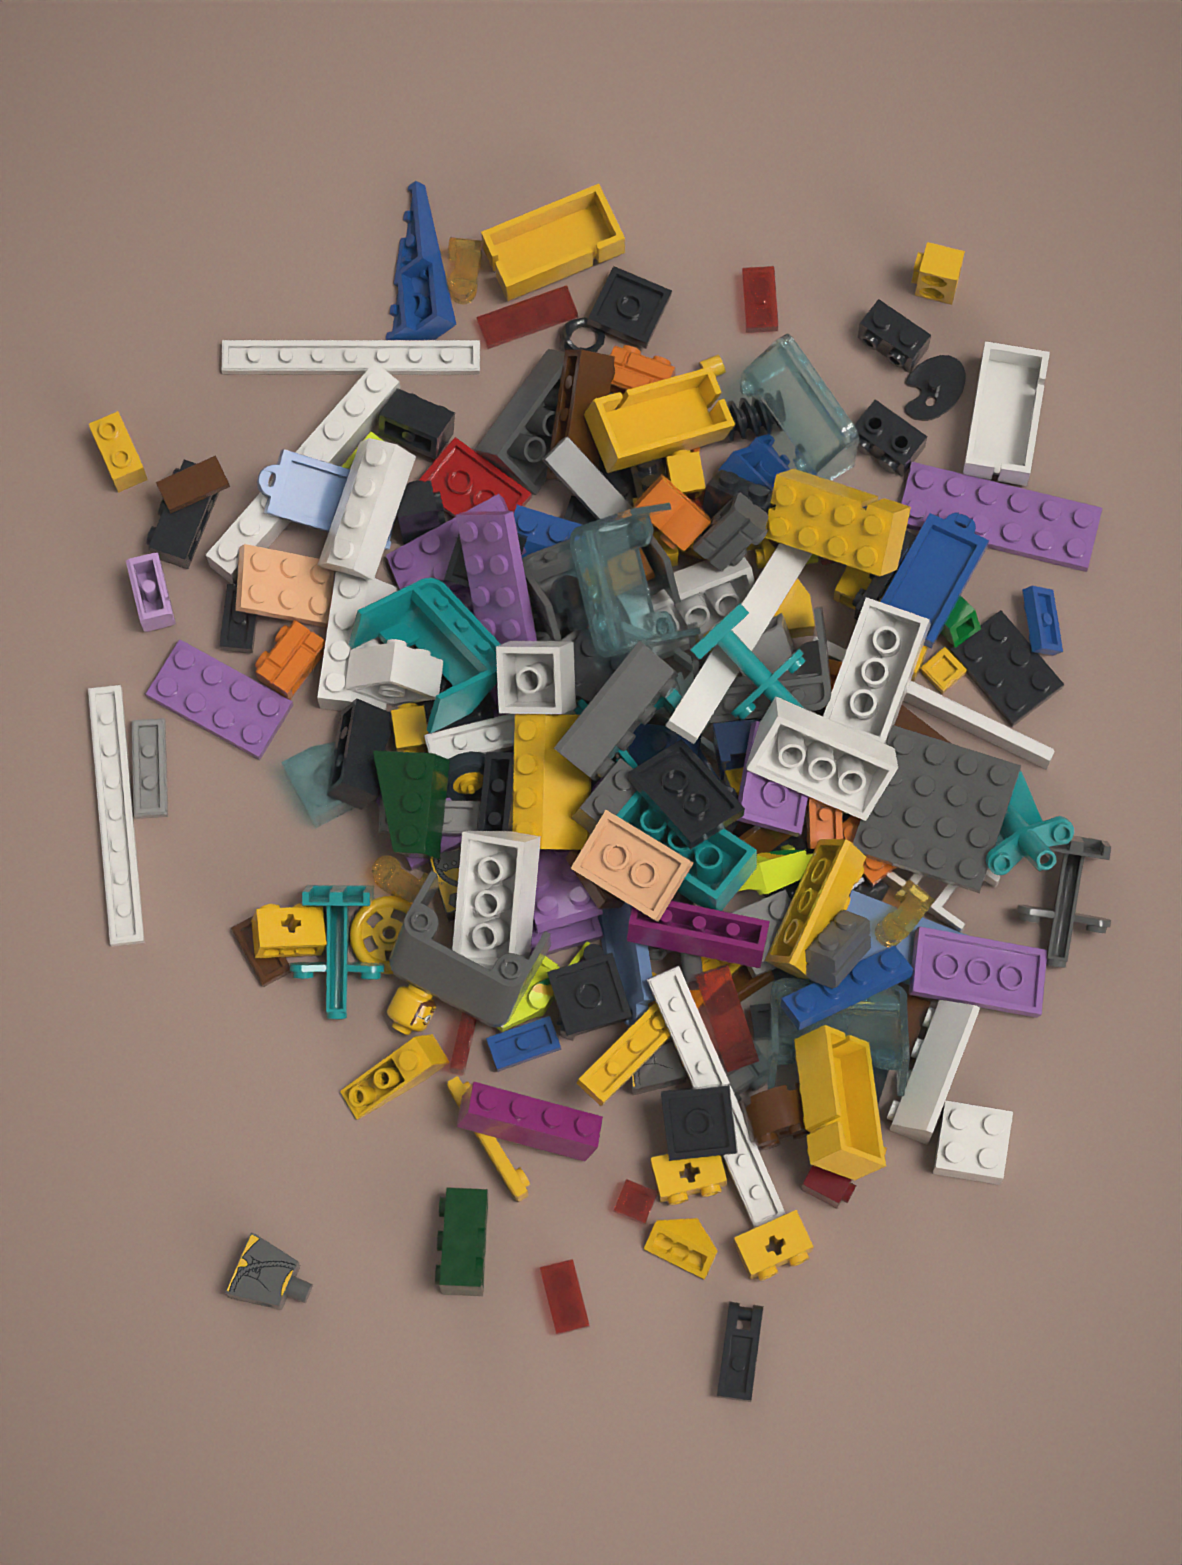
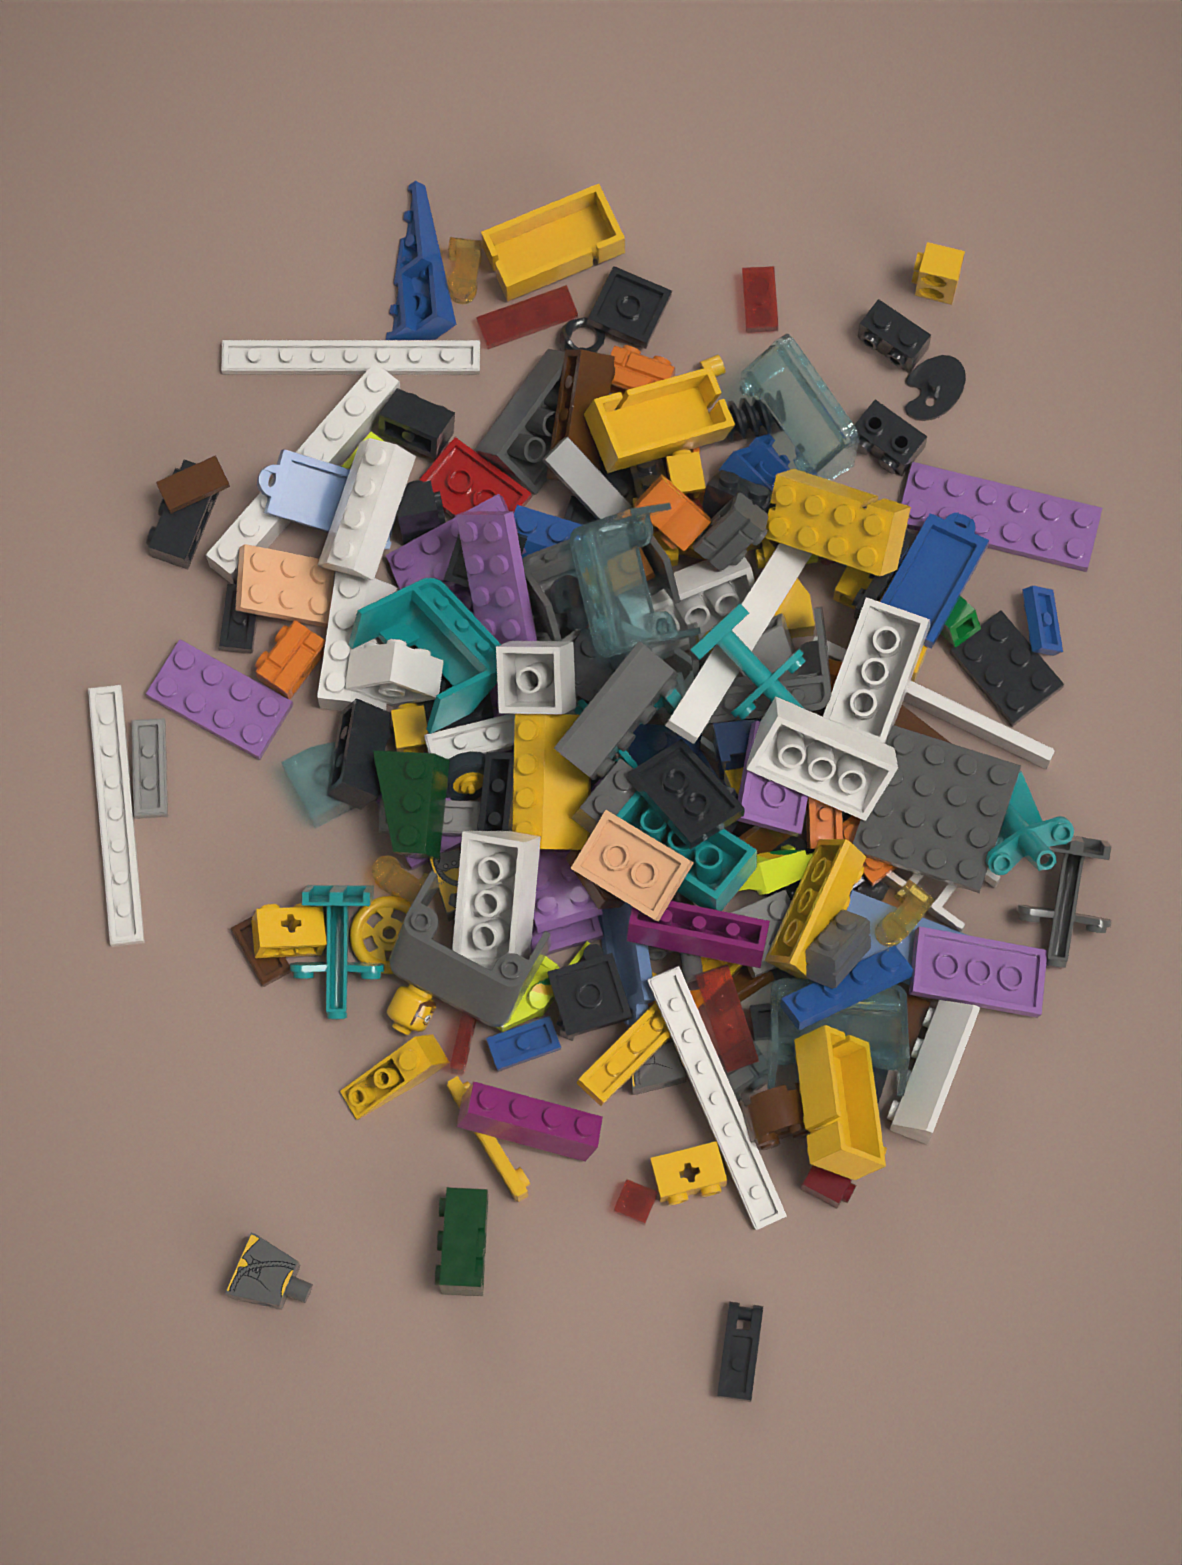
yellow brick [88,411,148,493] -> none
lavender brick [126,553,176,632] -> none
clear red plate [540,1259,590,1336] -> none
yellow slope [644,1218,718,1280] -> none
black plate [661,1083,738,1161] -> none
yellow brick [733,1210,814,1281] -> none
yellow tile [920,647,967,694] -> none
white brick [932,1100,1013,1185] -> none
white piece [963,341,1050,486] -> none

